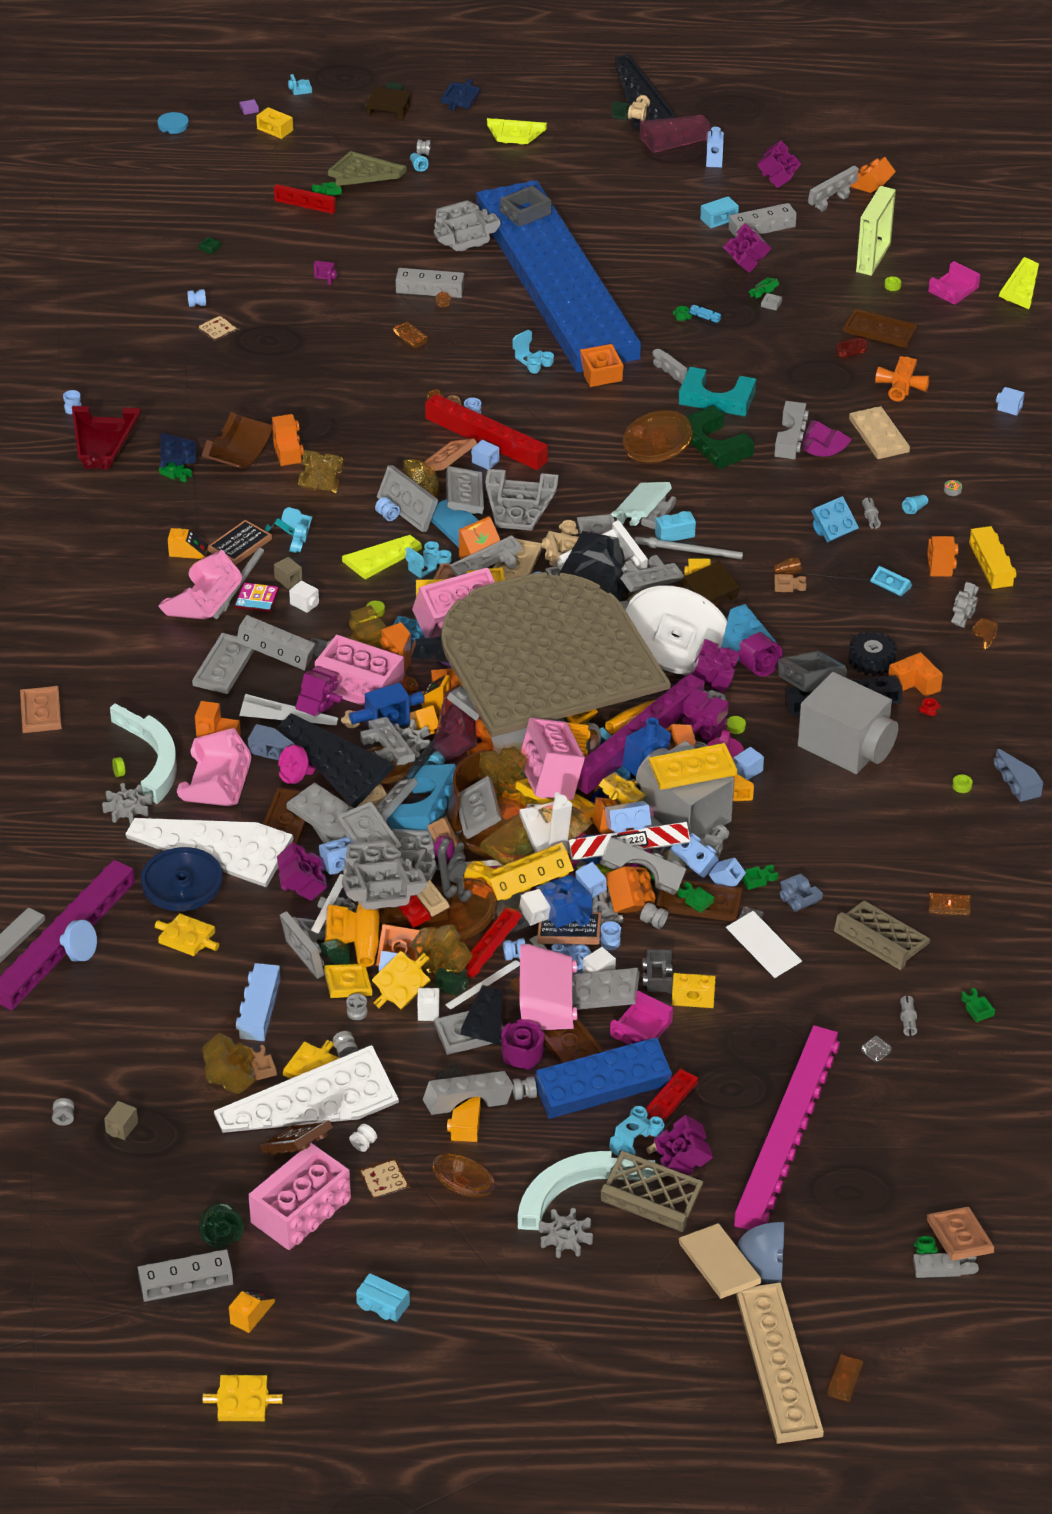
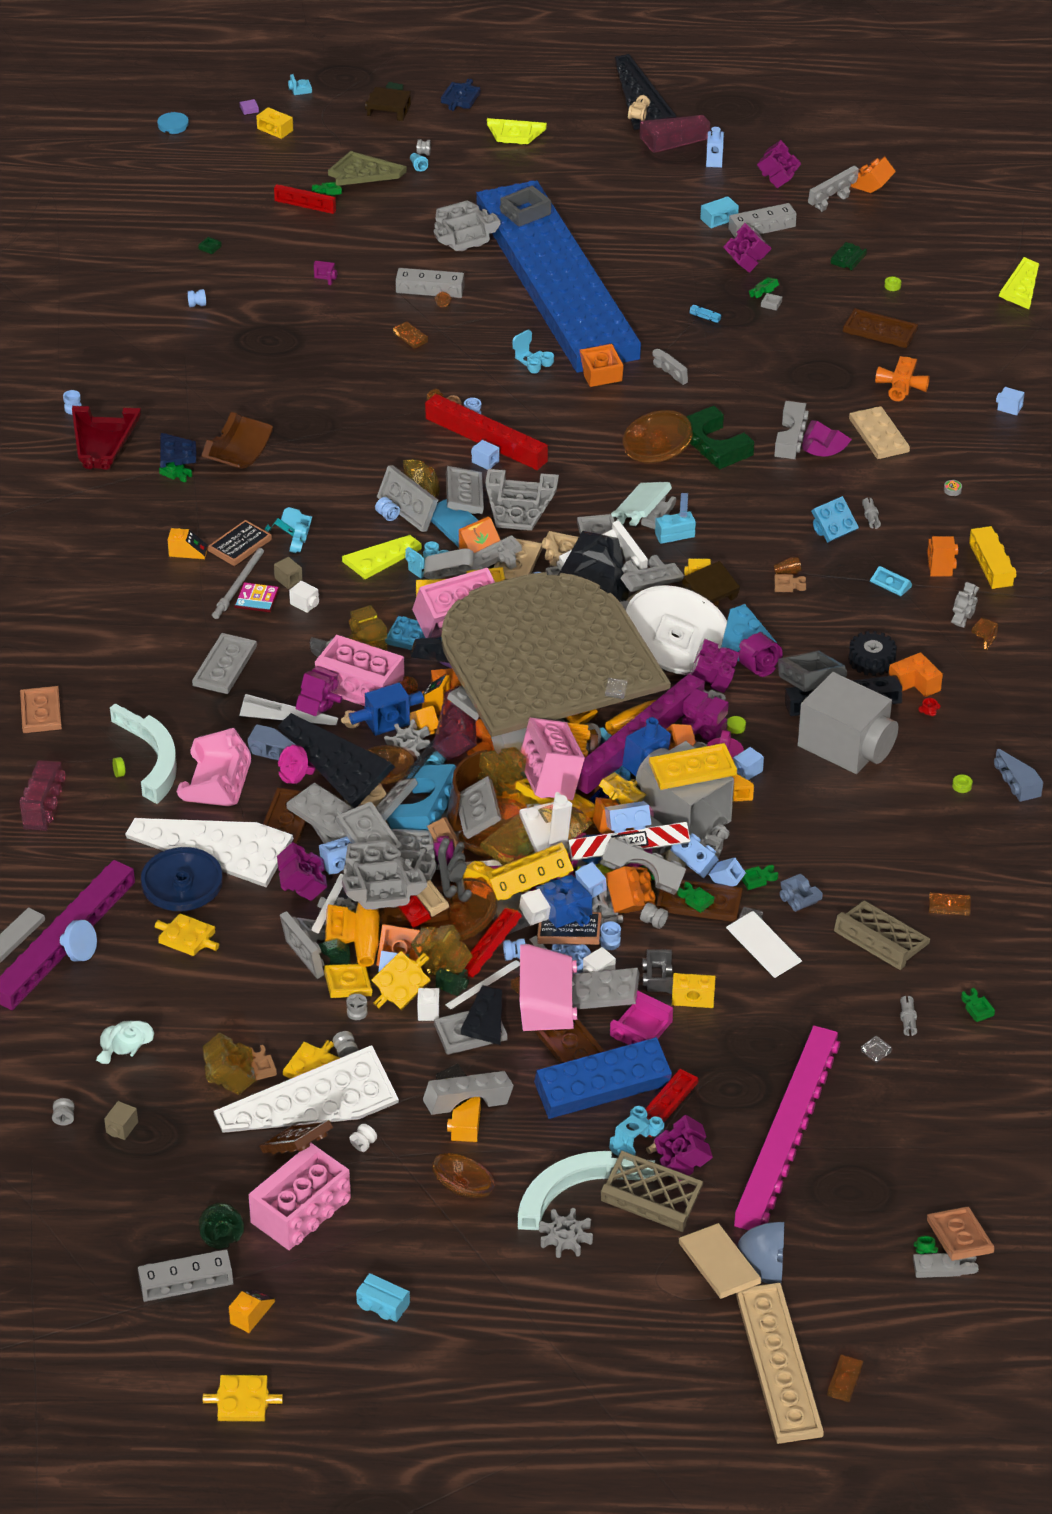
light grey gear [102,783,152,824] -> none
bright pink windscreen [159,550,242,619] -> none
orange brick [195,701,241,738] -> none
tan sticker [196,315,239,341] -> none
light grey brick [236,615,315,671] -> none
light blue brick [236,963,280,1041] -> none
orange brick [272,414,304,466] -> none
clear yellow brick [298,450,343,494] -> none
tan sticker [358,1158,411,1199] -> none
light grey hinge [360,717,415,765] -> none
lime tile [366,601,385,618] -> none
orange slope [380,622,411,676] -> none
nougat tile [418,439,477,472] -> none
magenta brick [501,1019,544,1070] -> none
light grey wheel [512,1076,537,1100] -> none
tan plate [559,520,578,536] -> none
clear green tile [612,101,629,120] -> none
light grey bar [635,537,743,559] -> none
green plate [673,306,692,321] -> none
teal arch [679,367,756,417] -> none
clear red plate [836,338,868,358] -> none
yellowish green window [856,186,896,276] -> none
medium azure cone [902,495,928,514] -> none
dark pink panel [928,261,980,305] -> none
none -> clear pink wedge [20,760,65,831]
none -> light aqua piece [96,1021,154,1064]
none -> light grey beam [424,549,474,580]
none -> clear tile [605,678,628,699]
none -> light blue sticker [680,493,688,517]
none -> dark green plate [831,242,867,271]

